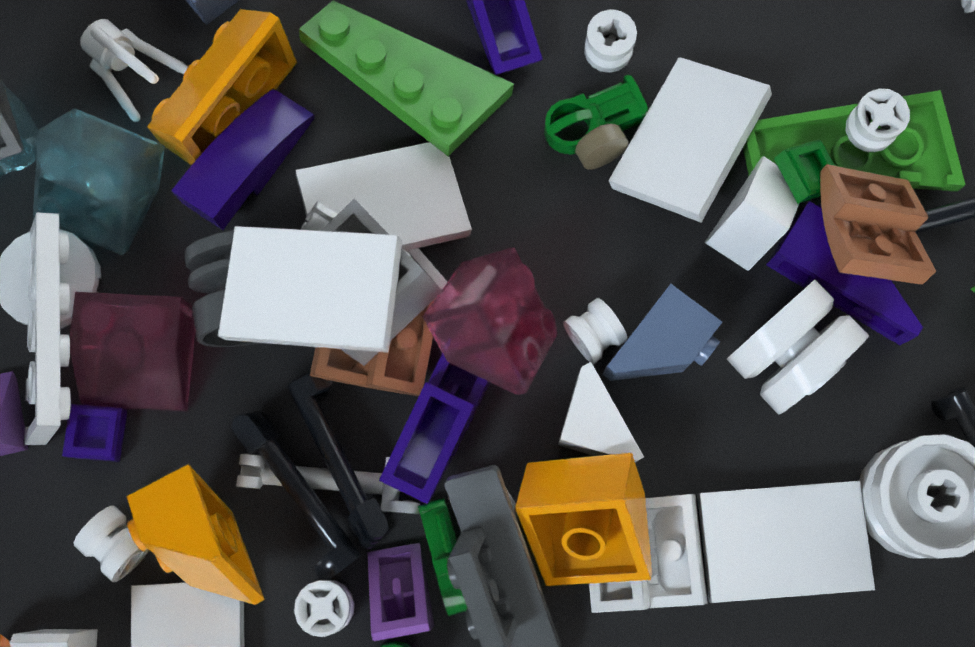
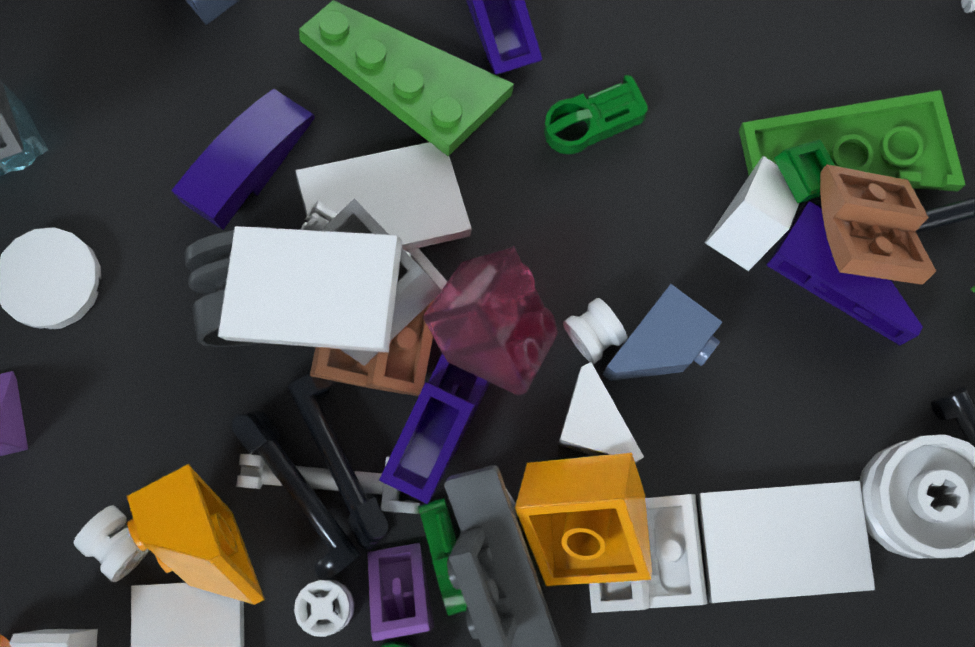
white wing [24,212,71,445] -> none
clear light blue slope [33,108,165,255] -> none
dark purple tile [62,404,128,462] -> none
clear pink slope [69,292,195,411] -> none
white plant [80,19,188,122] -> none
light orange slope [147,9,297,165] -> none
dark tan tile [575,124,628,170] -> none
white wheel [584,9,637,73] -> none
white tile [608,57,772,222] -> none
white wheel [727,280,869,415] -> none
white wheel [846,88,910,152] -> none

